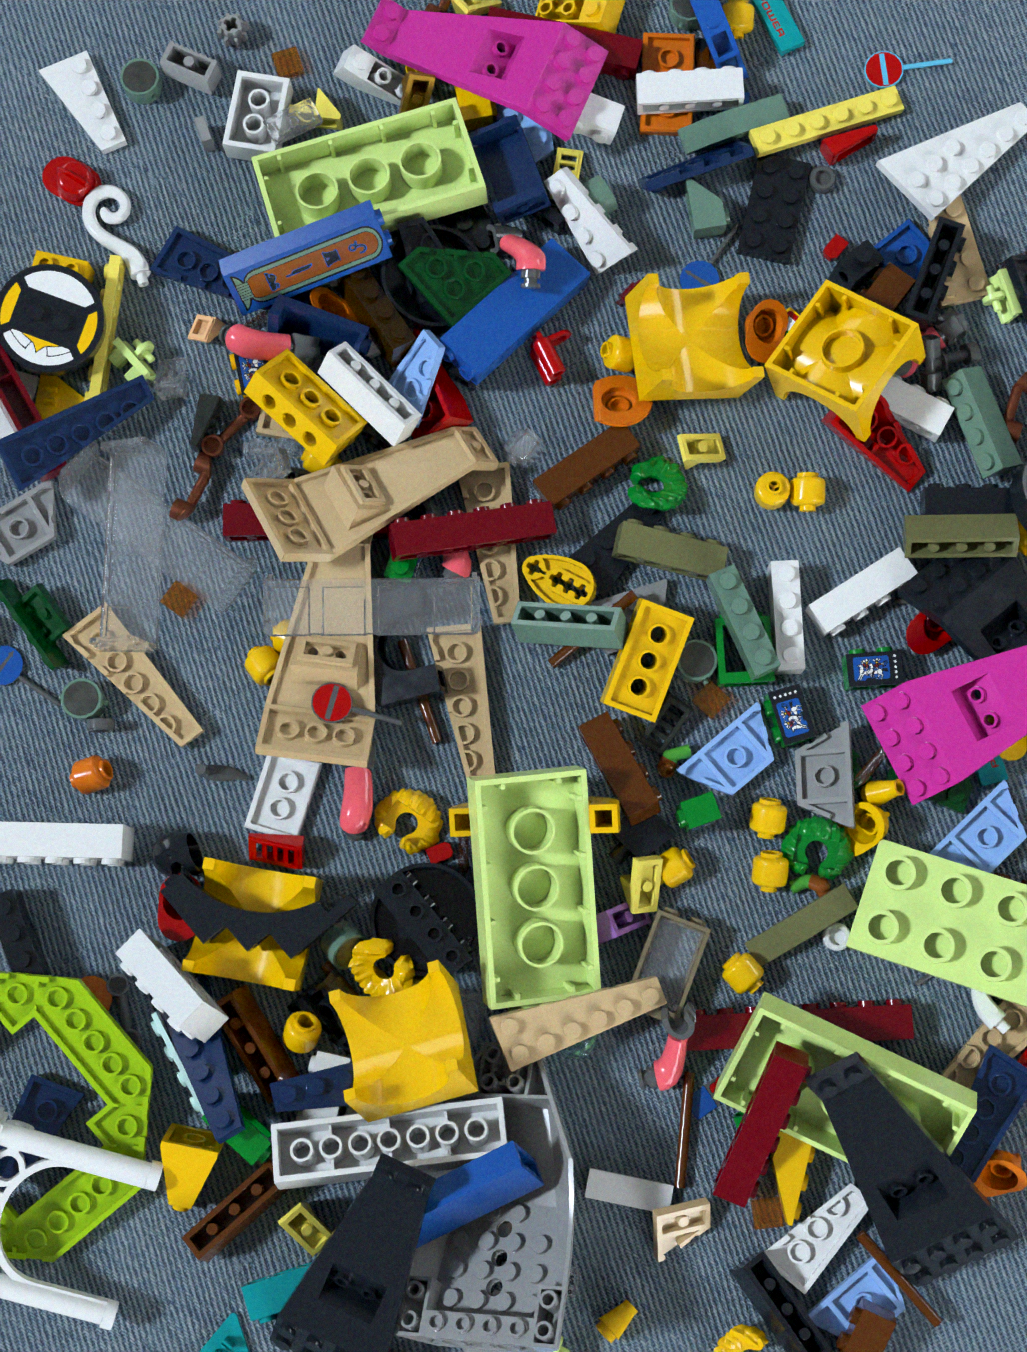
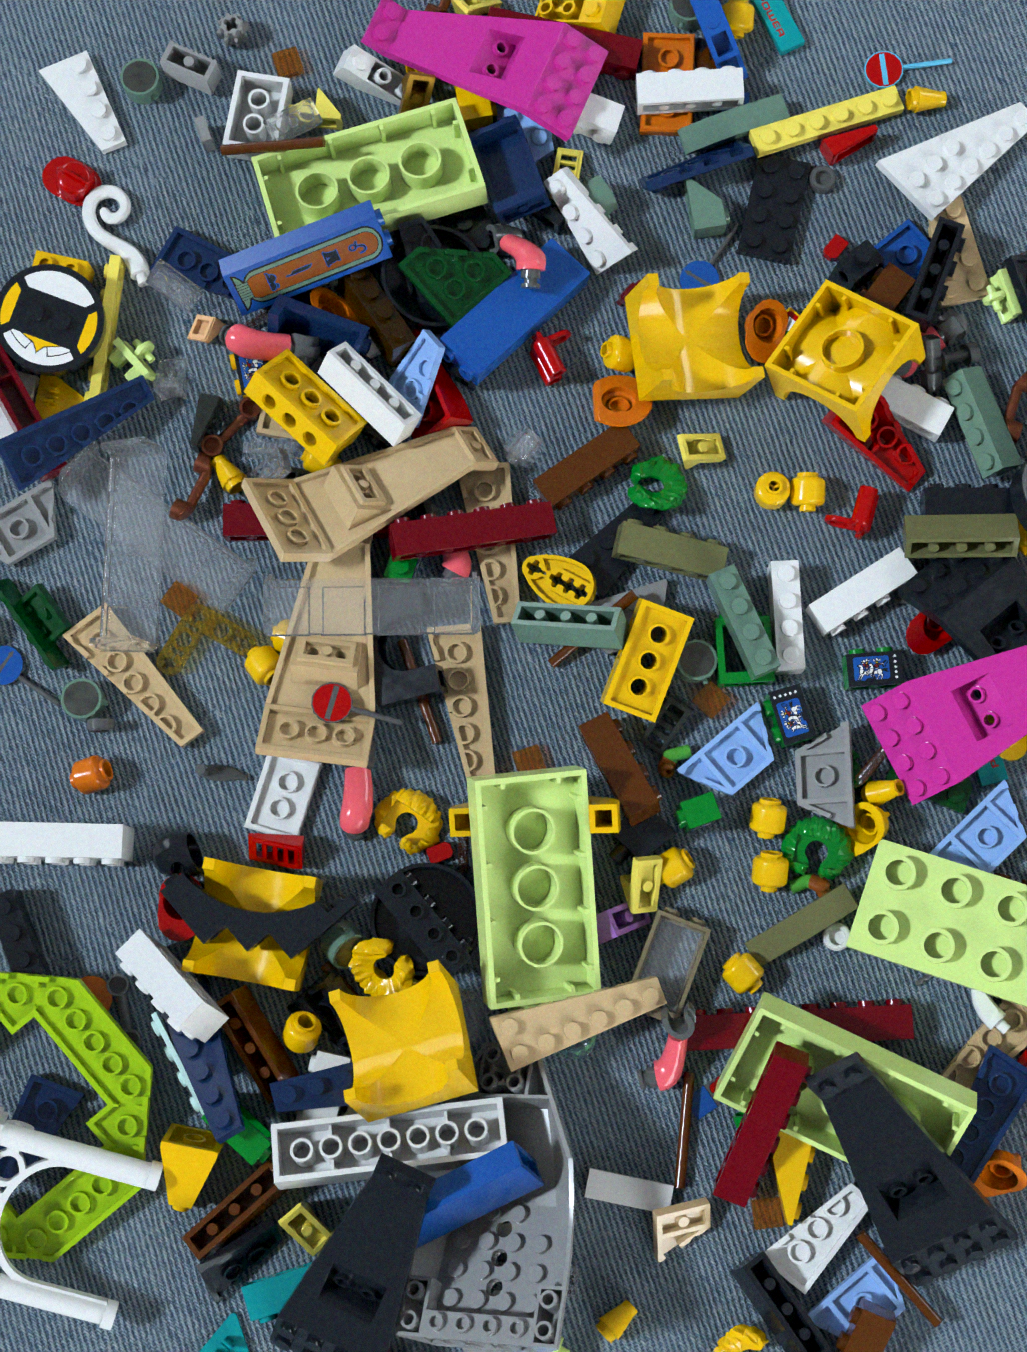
none -> clear plate [145,259,204,314]
none -> clear yellow beam [156,604,258,676]
none -> black wing [196,1217,283,1305]
none -> yellow cone [211,454,246,495]
none -> reddish brown bar [220,136,326,156]
none -> clear orange tile [512,744,546,771]
none -> red piece [824,485,879,540]
none -> yellow cone [905,86,947,113]

